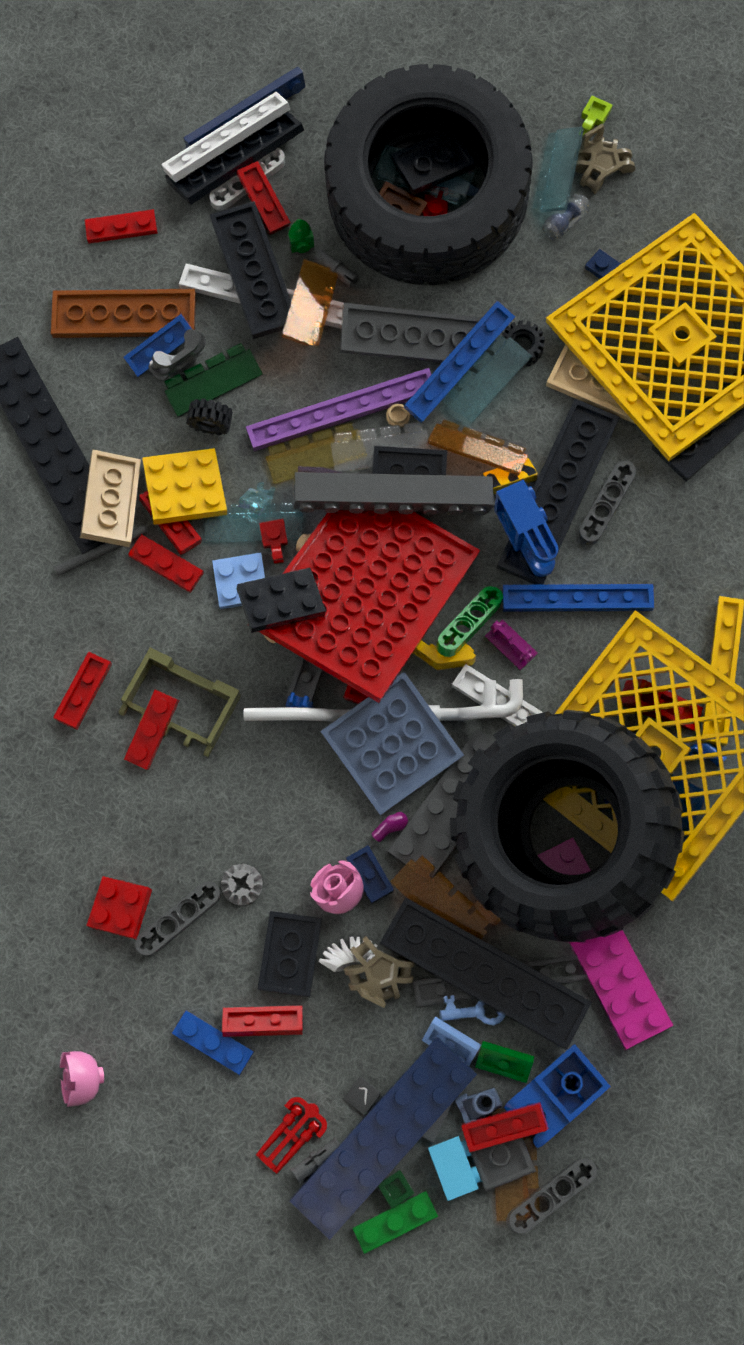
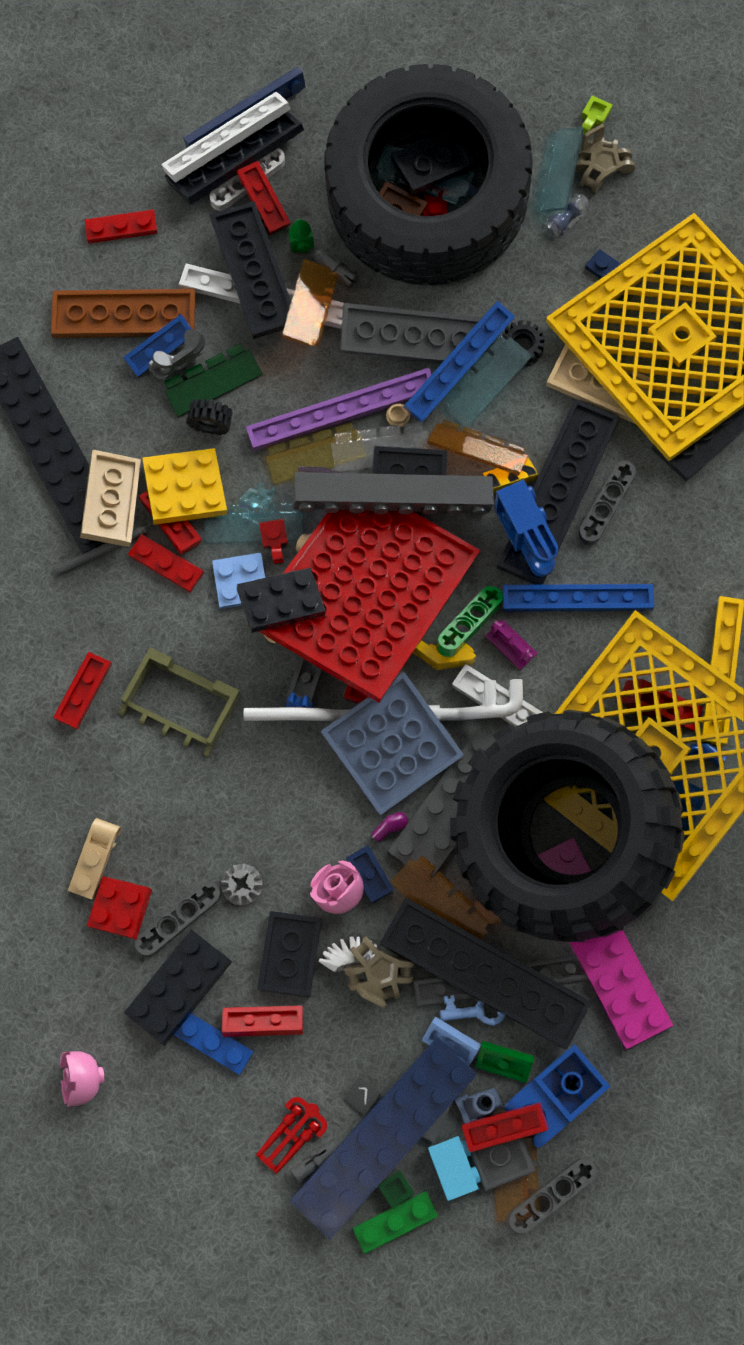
red plate [124,690,180,770] -> none
none -> tan plate [68,818,121,899]
none -> black plate [124,930,232,1046]

